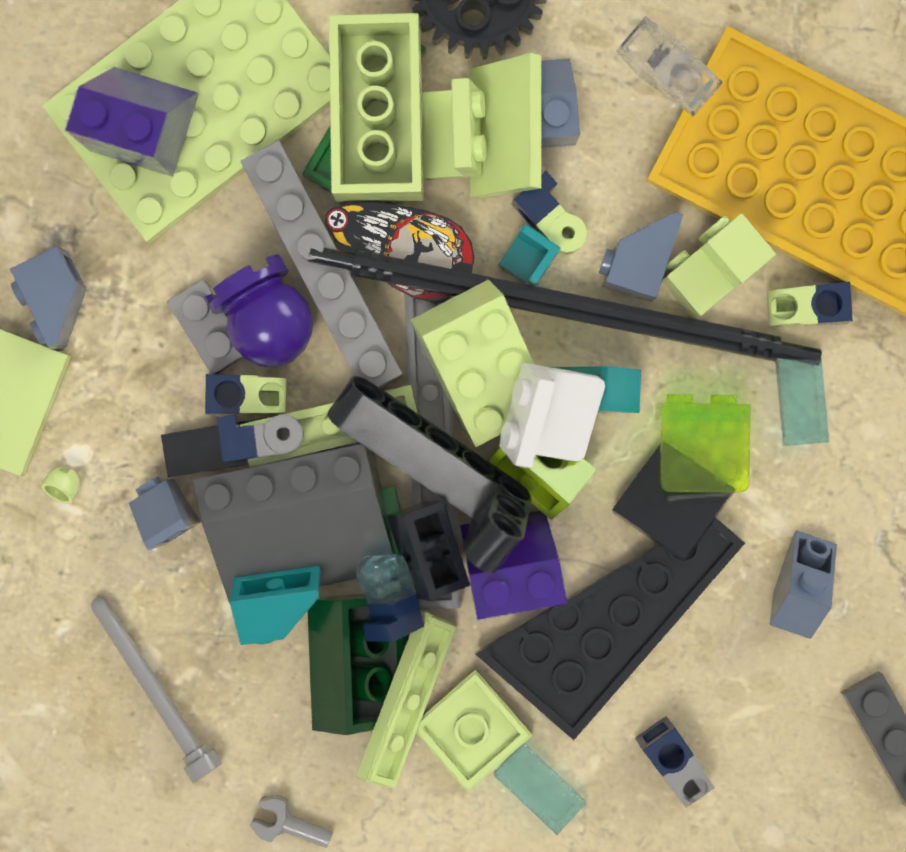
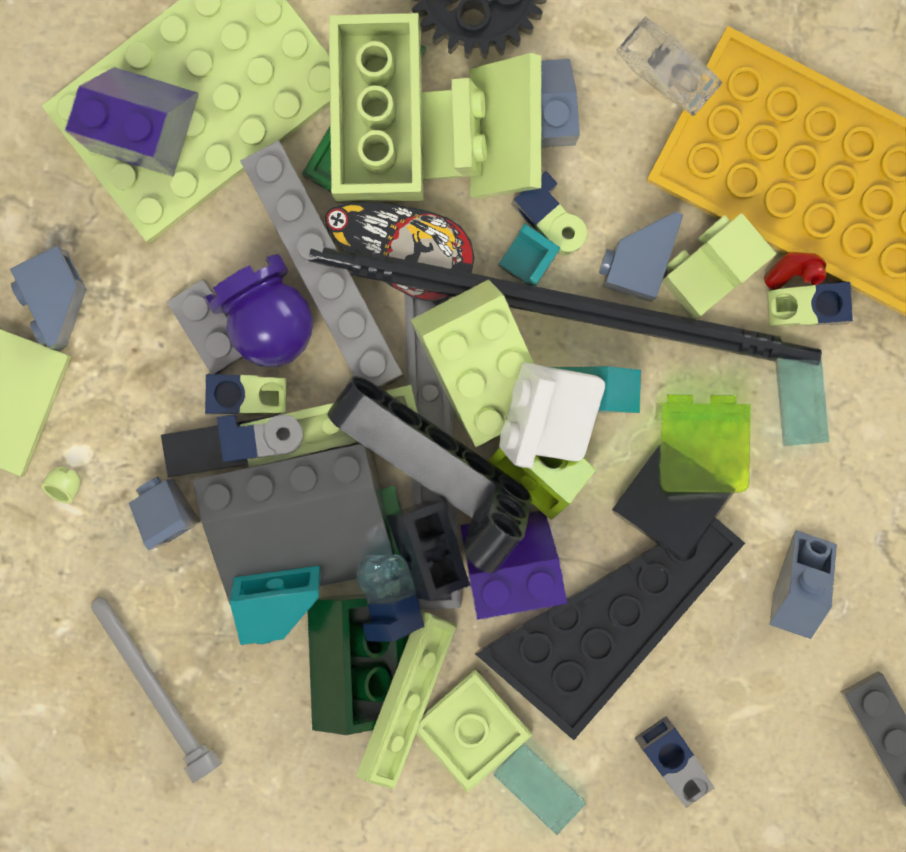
light grey bar [250,795,333,848] -> none
none -> red arm [764,252,827,290]

